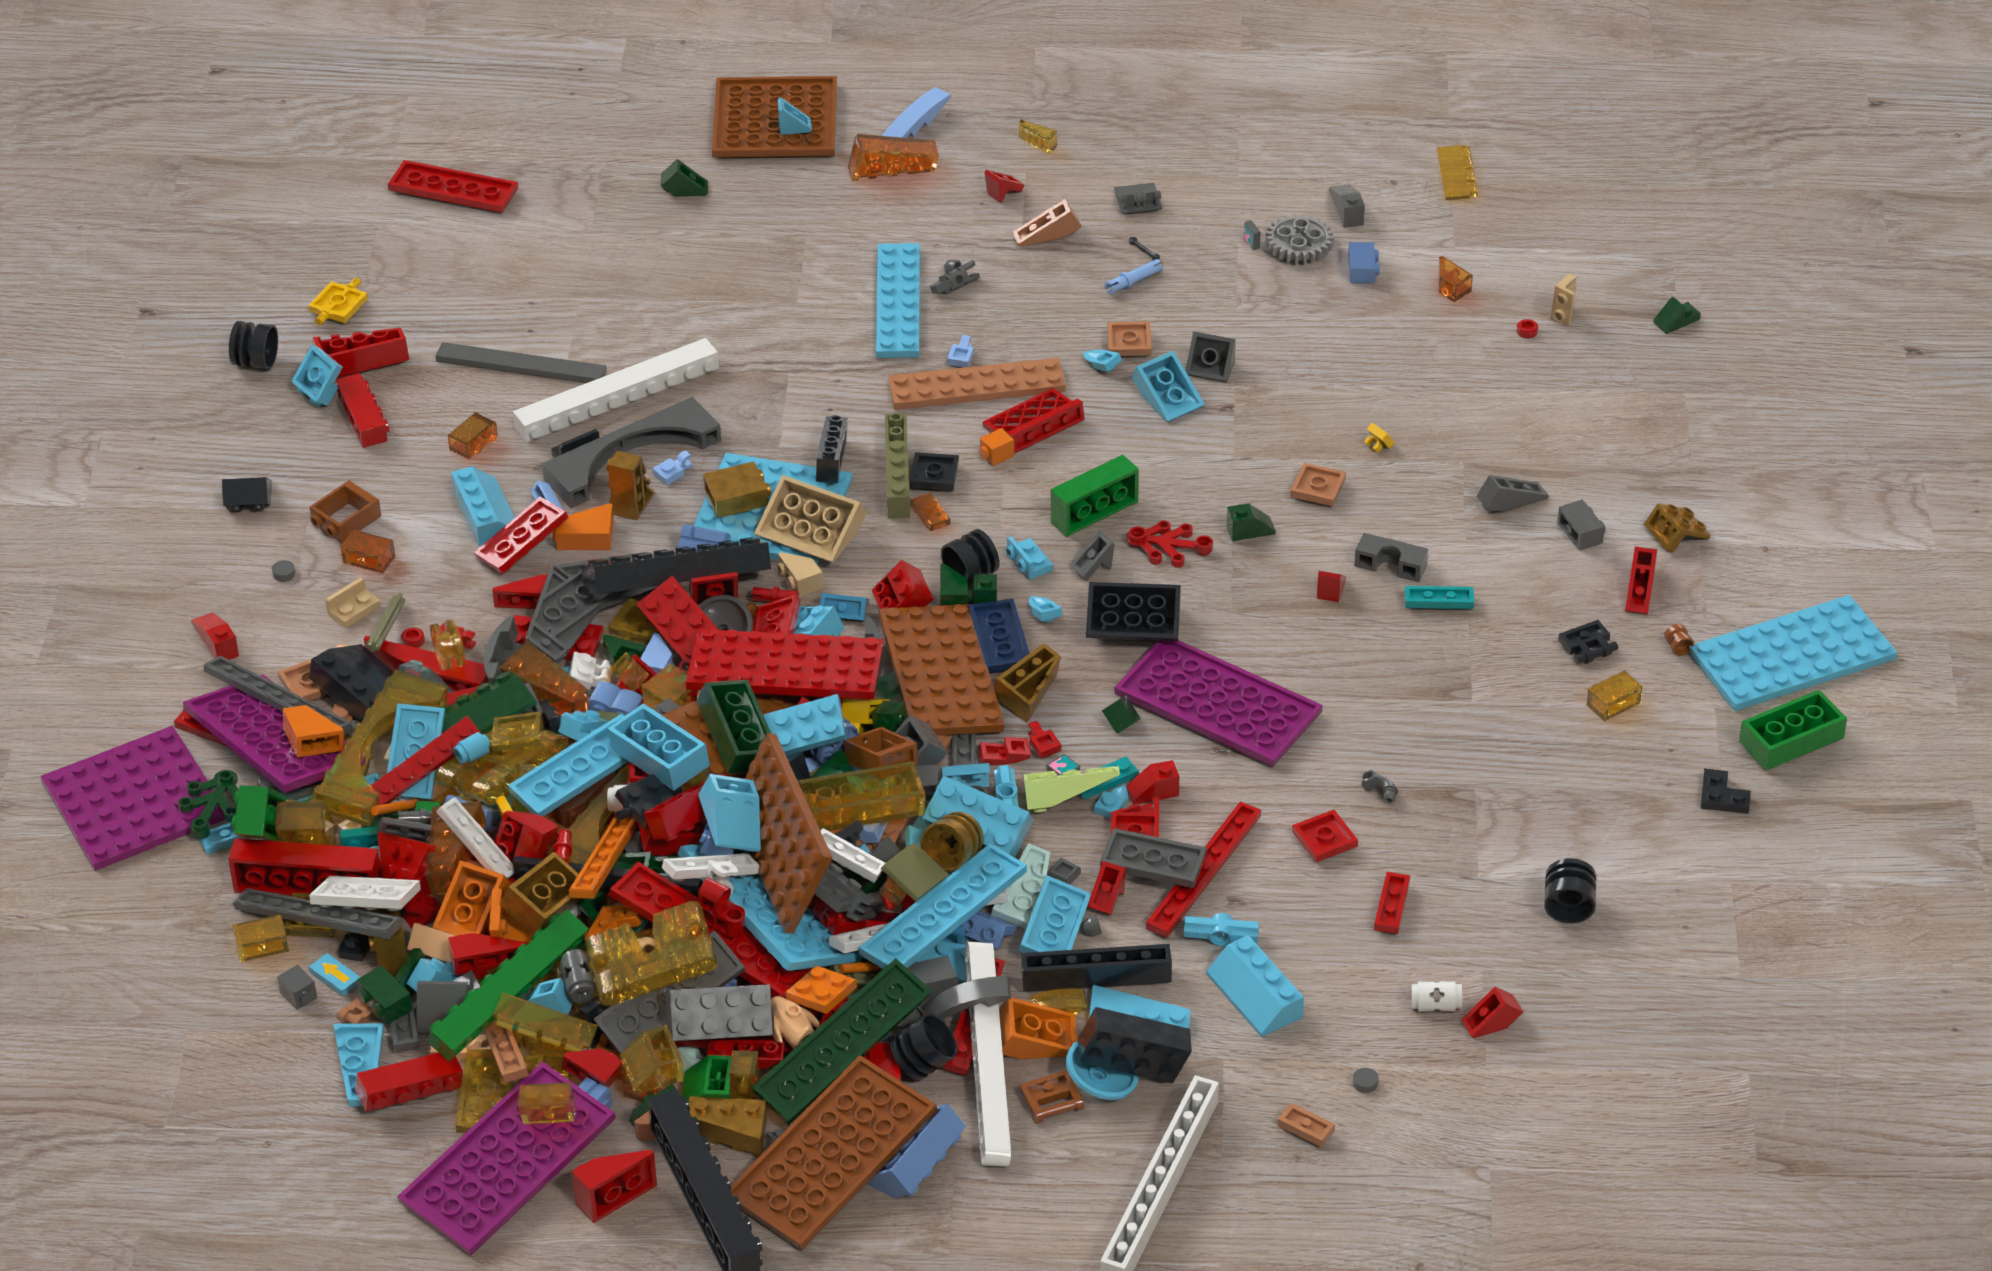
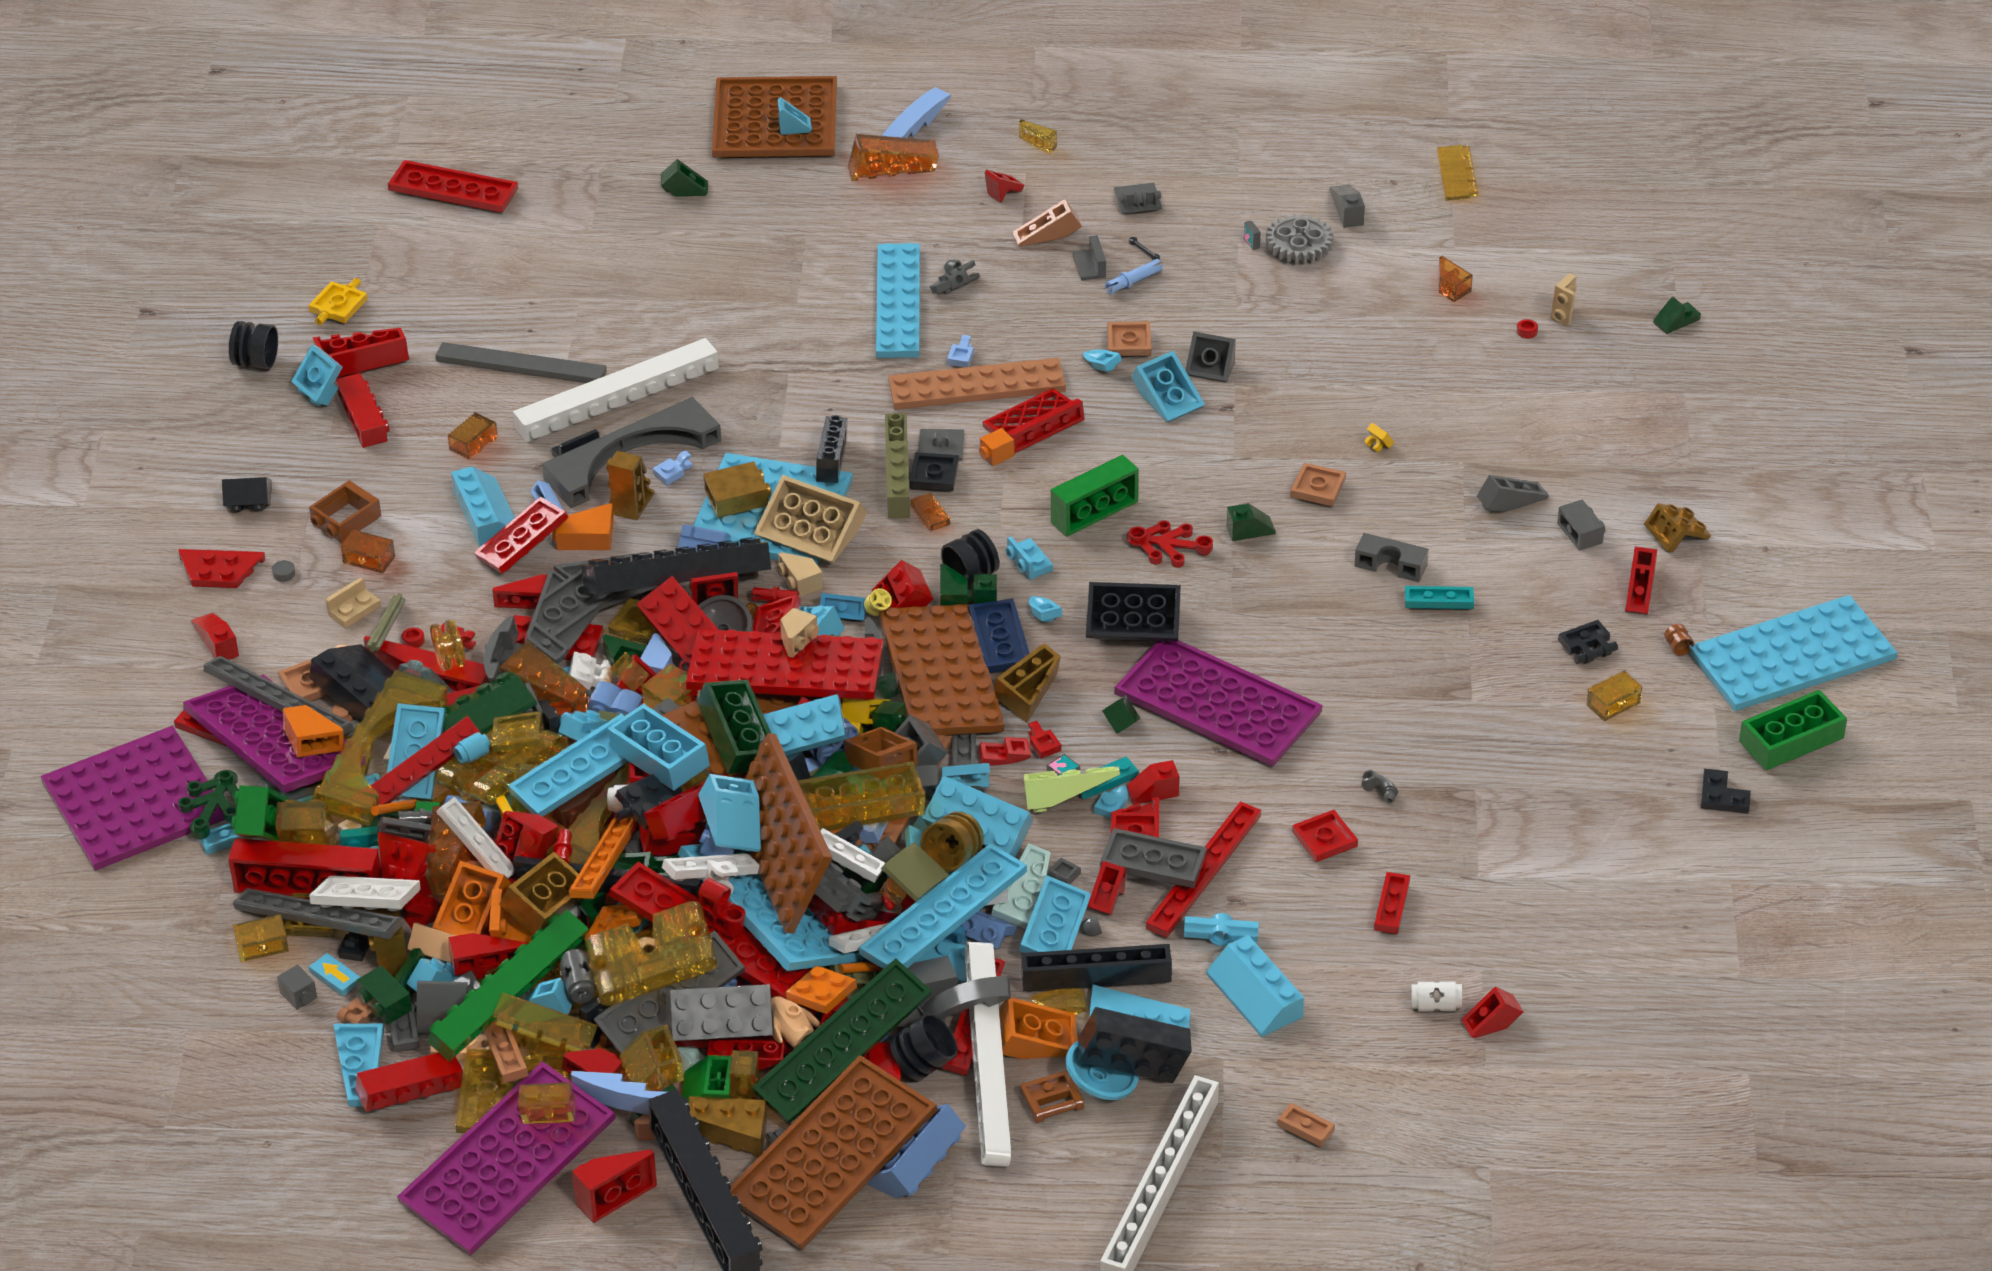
medium azure piece [994,765,1019,807] -> none
dark grey slope [1070,531,1115,580] -> none
red slope [1317,571,1346,602] -> none
medium blue brick [1348,242,1380,284] -> none
dark grey tile [1353,1068,1379,1093] -> none
black wheel [1544,858,1597,924] -> none
none -> red wing [178,549,266,588]
none -> light blue slope [571,1071,667,1115]
none -> tan slope [781,608,819,658]
none -> light yellow wheel [864,588,892,616]
none -> dark grey piece [919,429,964,461]
none -> dark grey panel [1073,235,1106,281]

